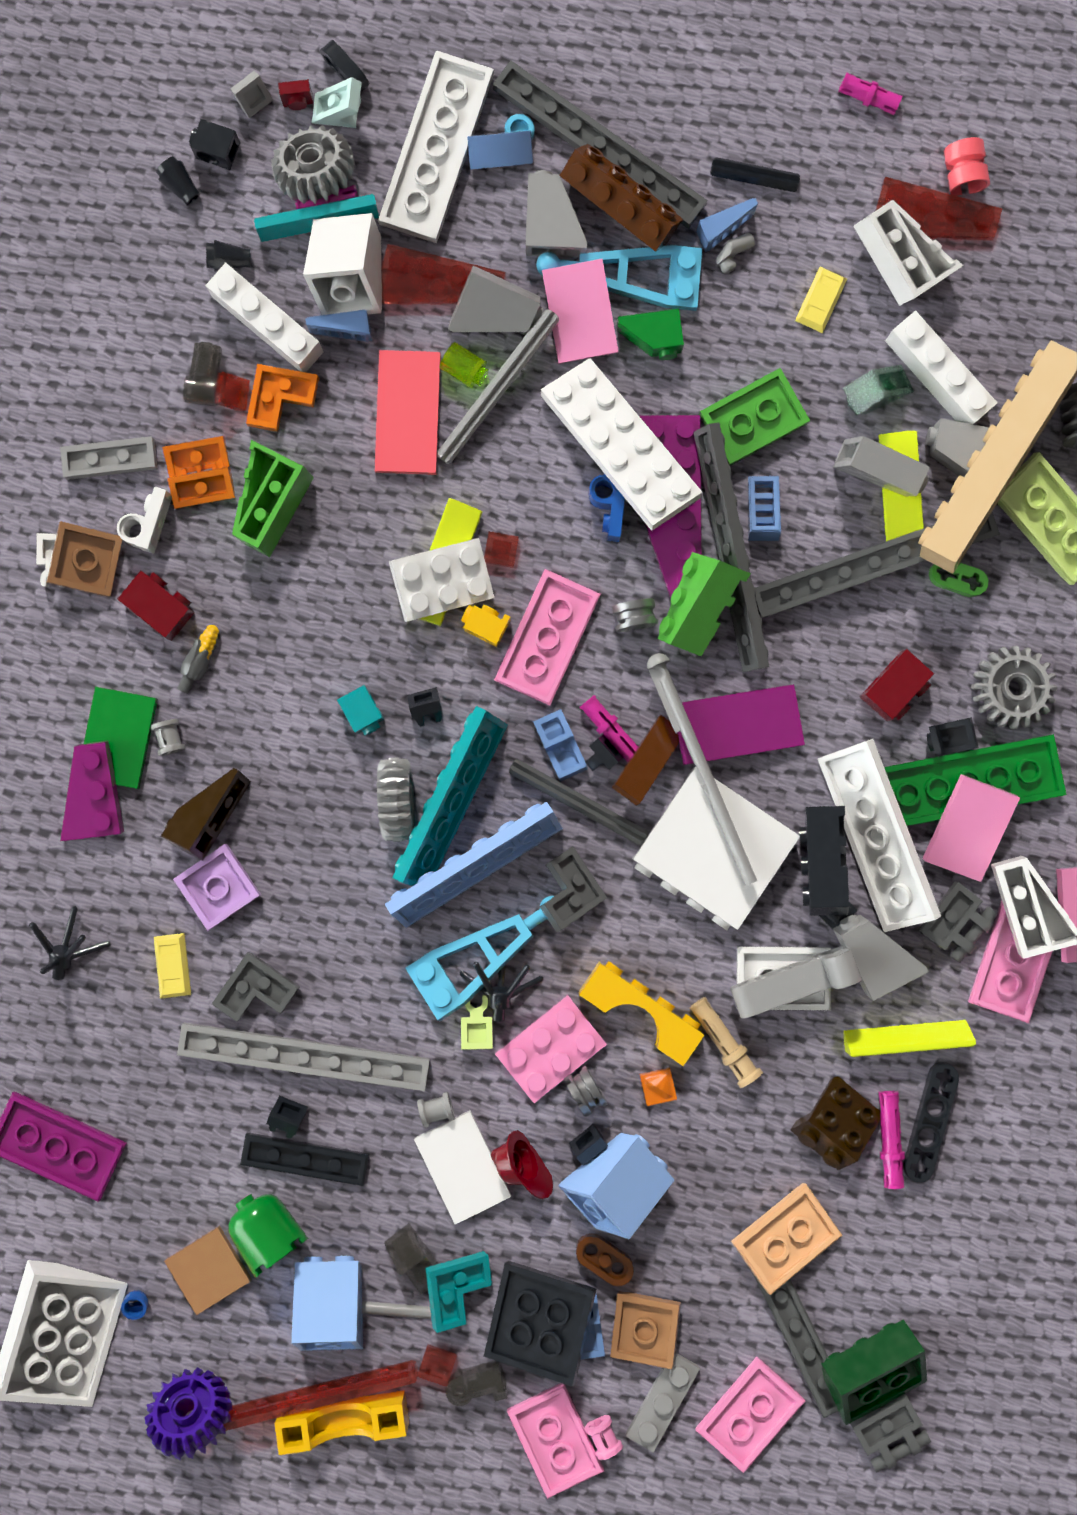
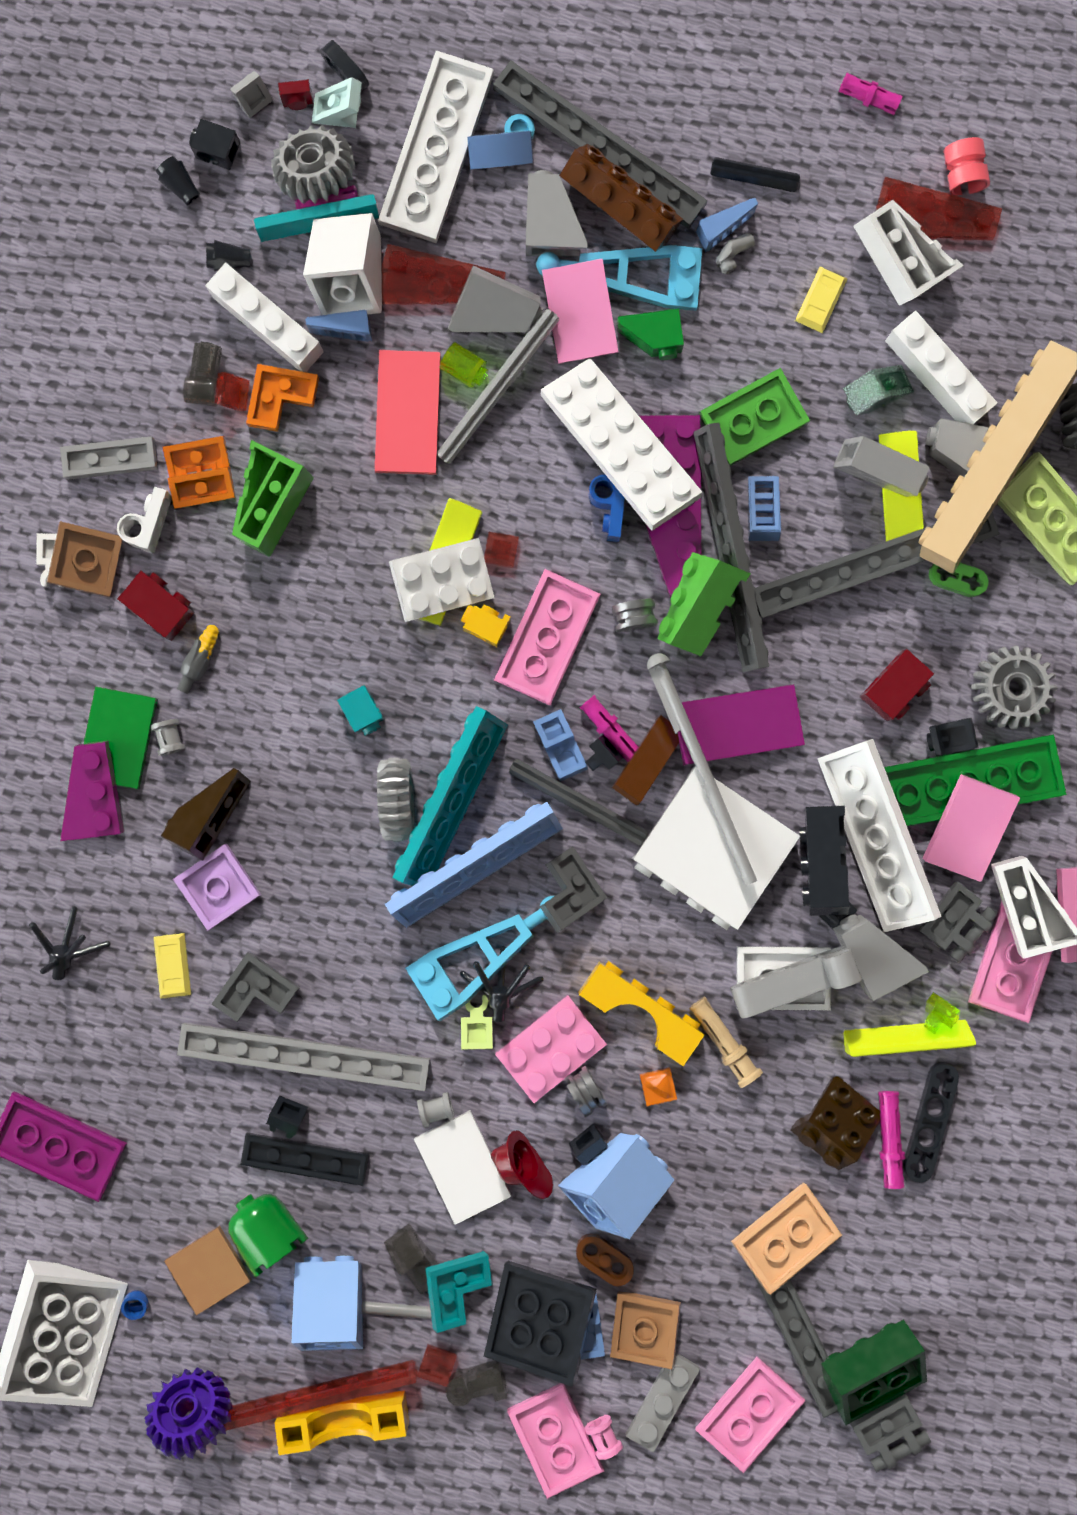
black tile [407,687,442,727] -> none
none -> clear neon green tile [924,992,960,1034]

